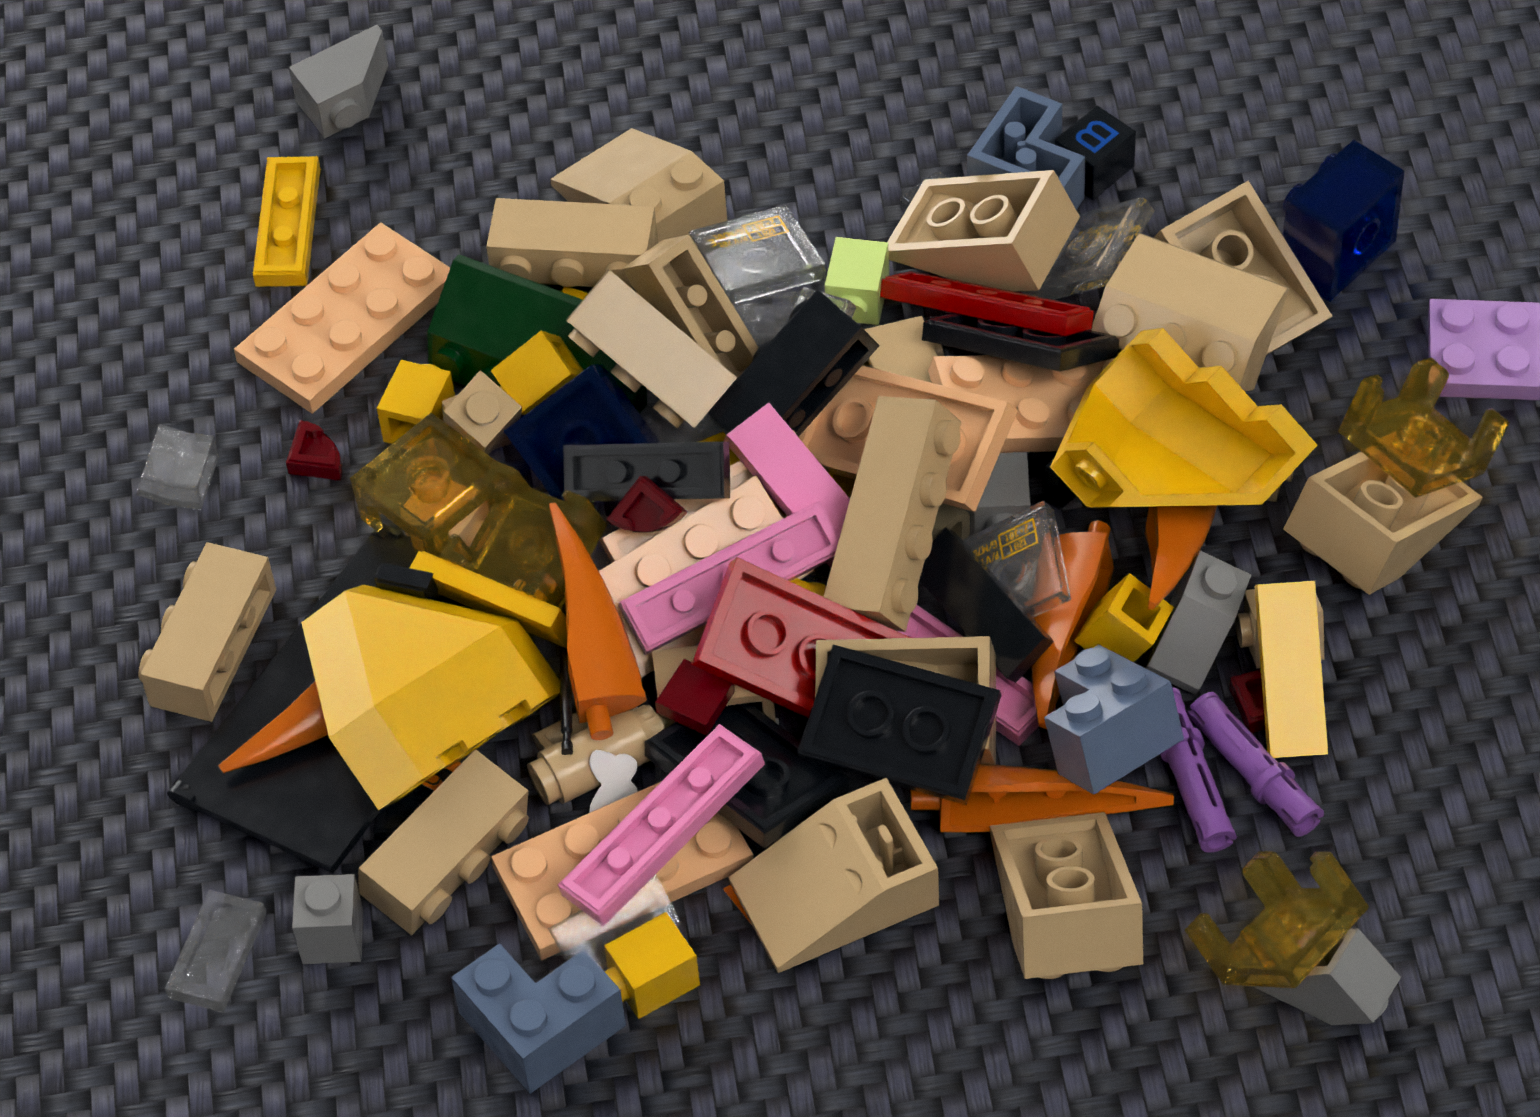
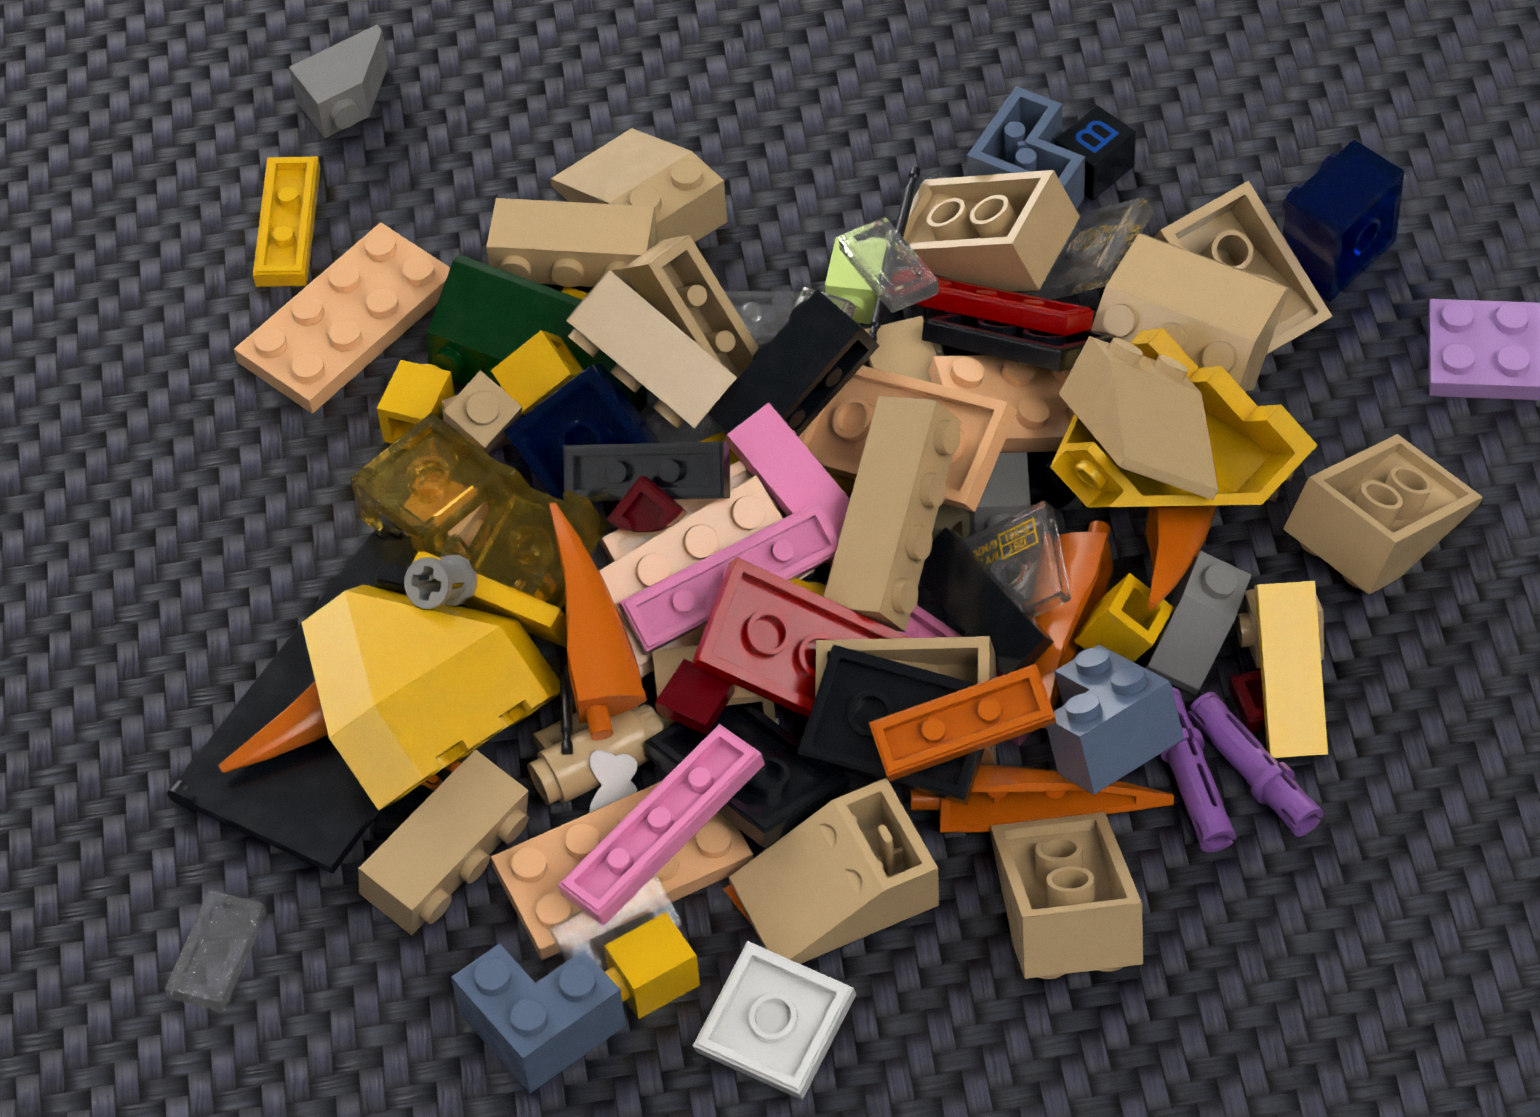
clear piece [136,424,219,509] -> none
tan brick [138,542,276,722] -> none
dark red tile [286,420,342,481] -> none
light grey brick [292,874,364,964] -> none
clear tile [689,205,826,305] -> none
clear yellow panel [1185,851,1369,988] -> none
light grey slope [1249,928,1401,1025] -> none
clear yellow panel [1338,357,1510,498] -> none
none -> light grey bush [404,555,477,609]
none -> white tile [693,941,857,1100]
none -> clear tile [839,217,939,313]
none -> black piece [869,166,920,342]
none -> orange tile [869,664,1057,782]
none -> tan slope [1059,336,1218,500]

